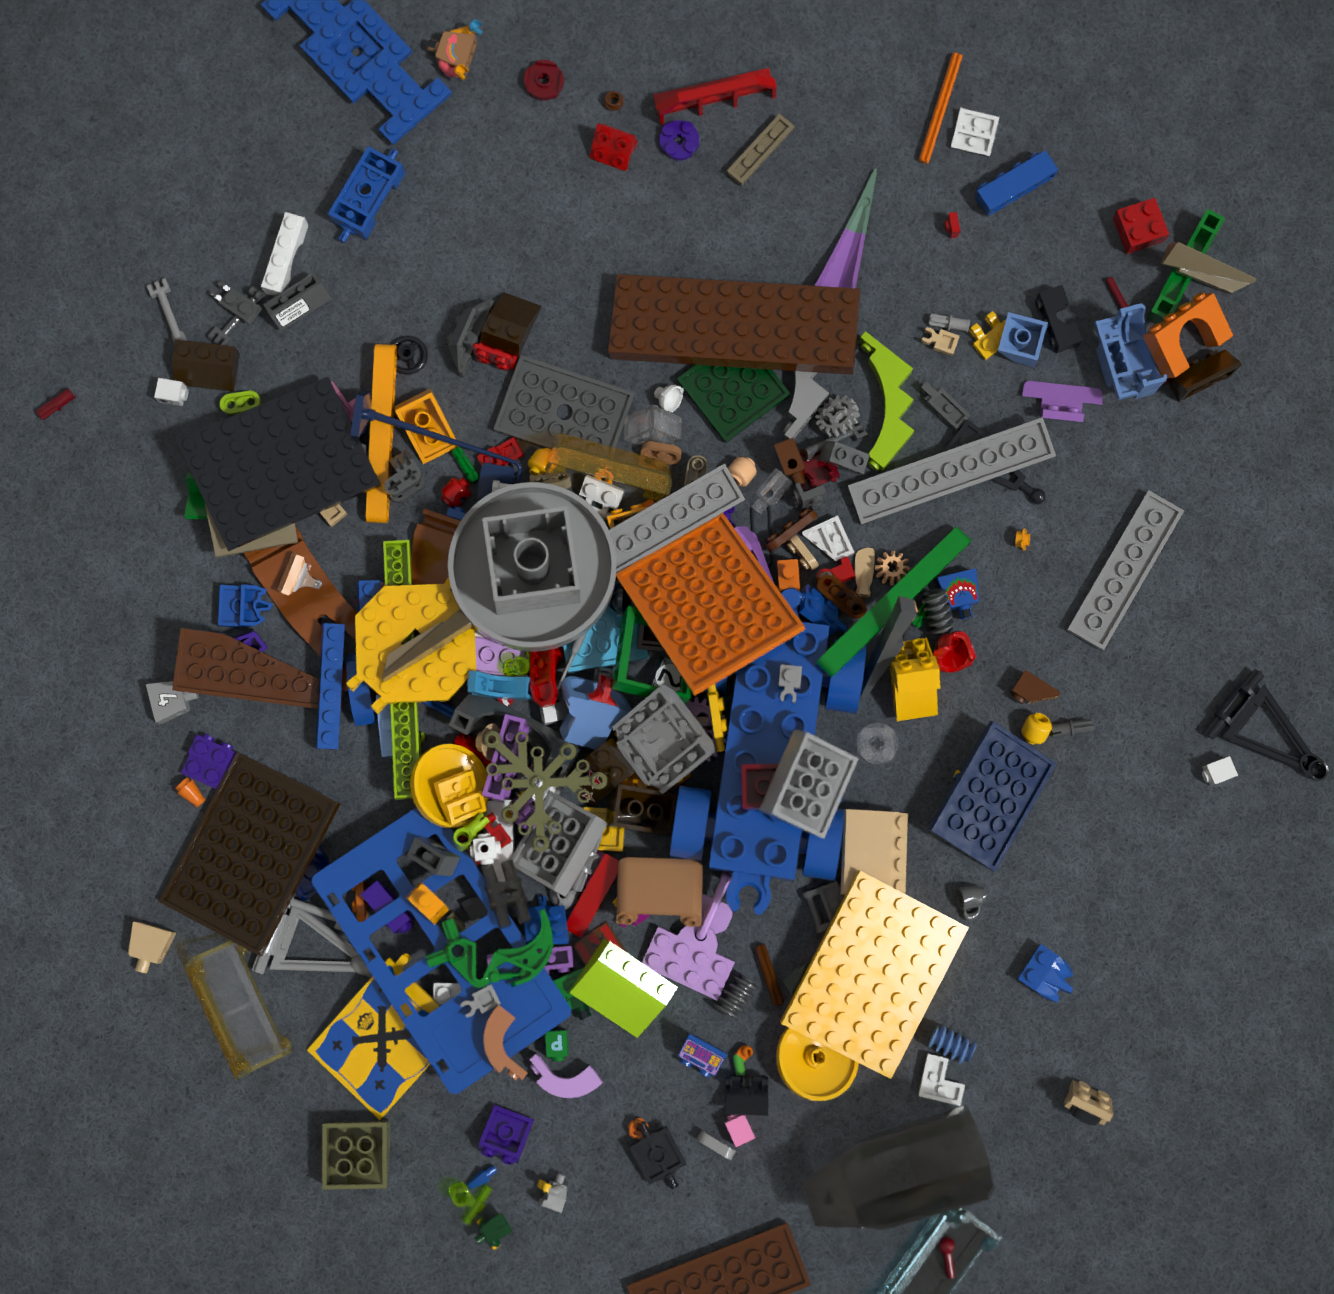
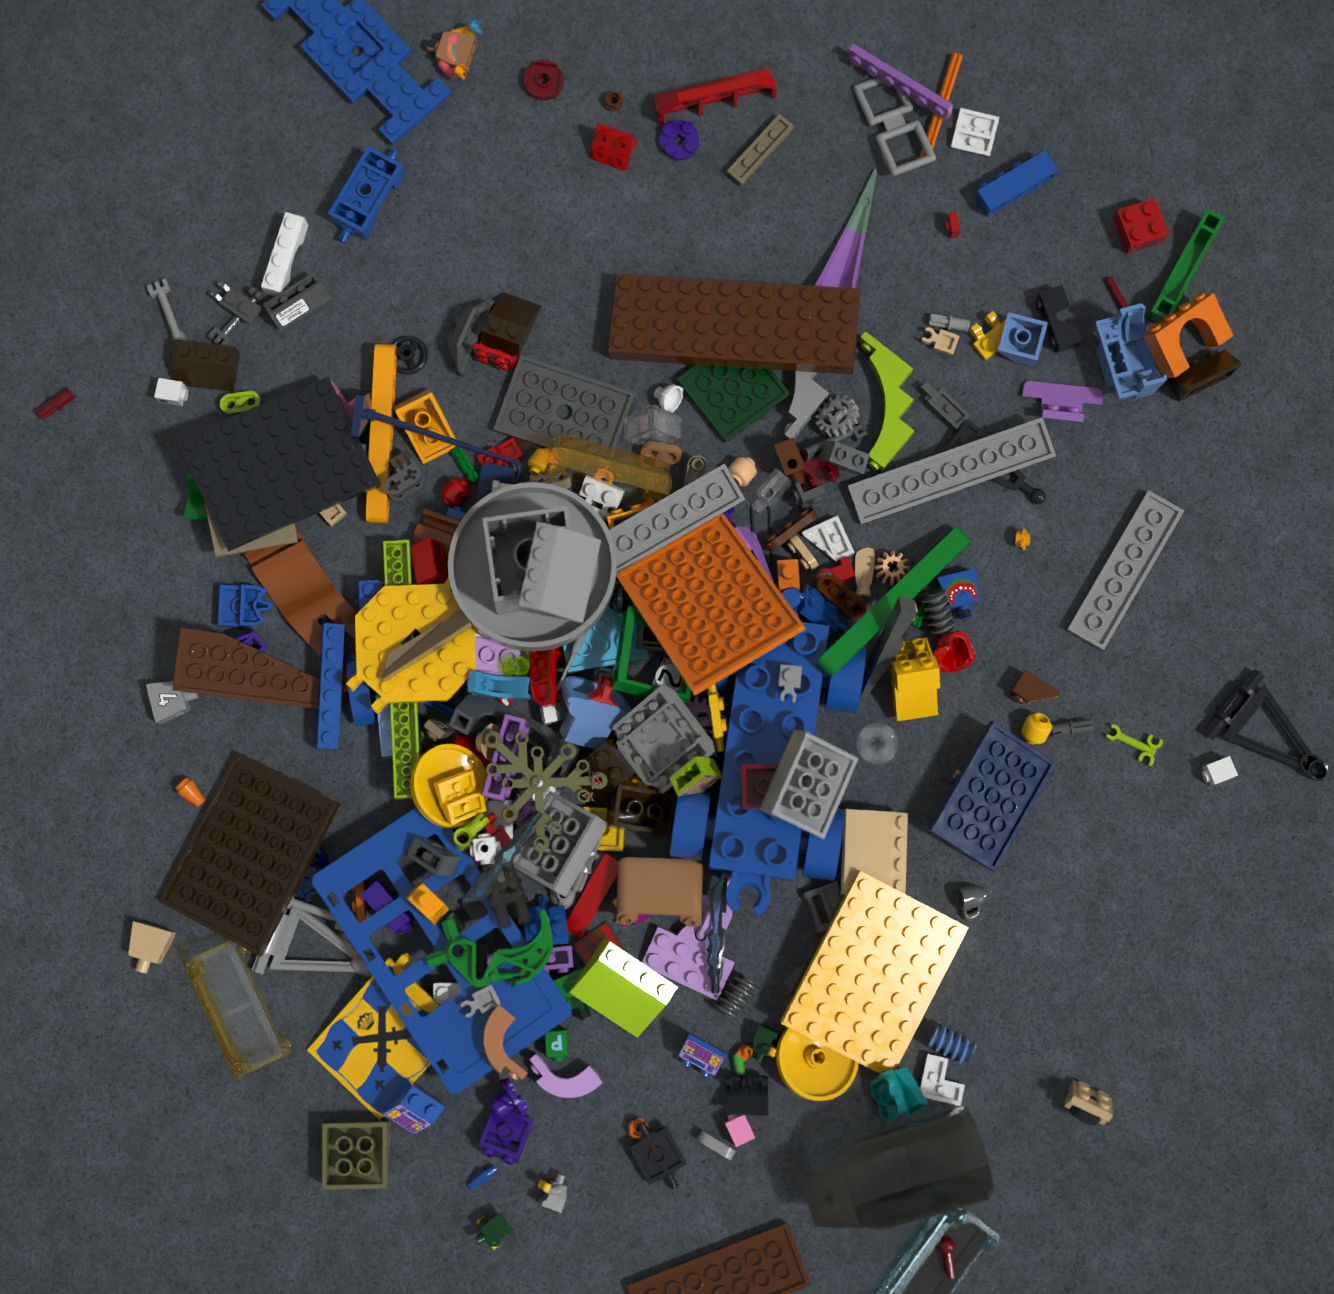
dark purple plate [181,733,236,789] -> none
light nougat piece [277,552,322,596] -> none
clear neon green piece [449,1182,492,1225] -> none
reddish brown axle [755,944,784,1006] -> none
blue plate [1017,944,1073,1003] -> none
dark tan wedge [1161,242,1257,294] -> none
none -> blue slope [381,1077,445,1135]
none -> red brick [410,537,449,585]
none -> dark tan plate [424,718,454,742]
none -> black sword [462,810,543,903]
none -> dark purple plate [490,1077,529,1118]
none -> light grey slope [518,522,601,624]
none -> lime torso [669,756,722,796]
none -> black sword [706,877,727,994]
none -> dark green piece [753,1025,783,1063]
none -> medium lavender plate [848,43,953,120]
none -> light grey bar [853,77,936,176]
none -> teal piece [870,1067,928,1123]
none -> lime bar [1105,724,1163,767]

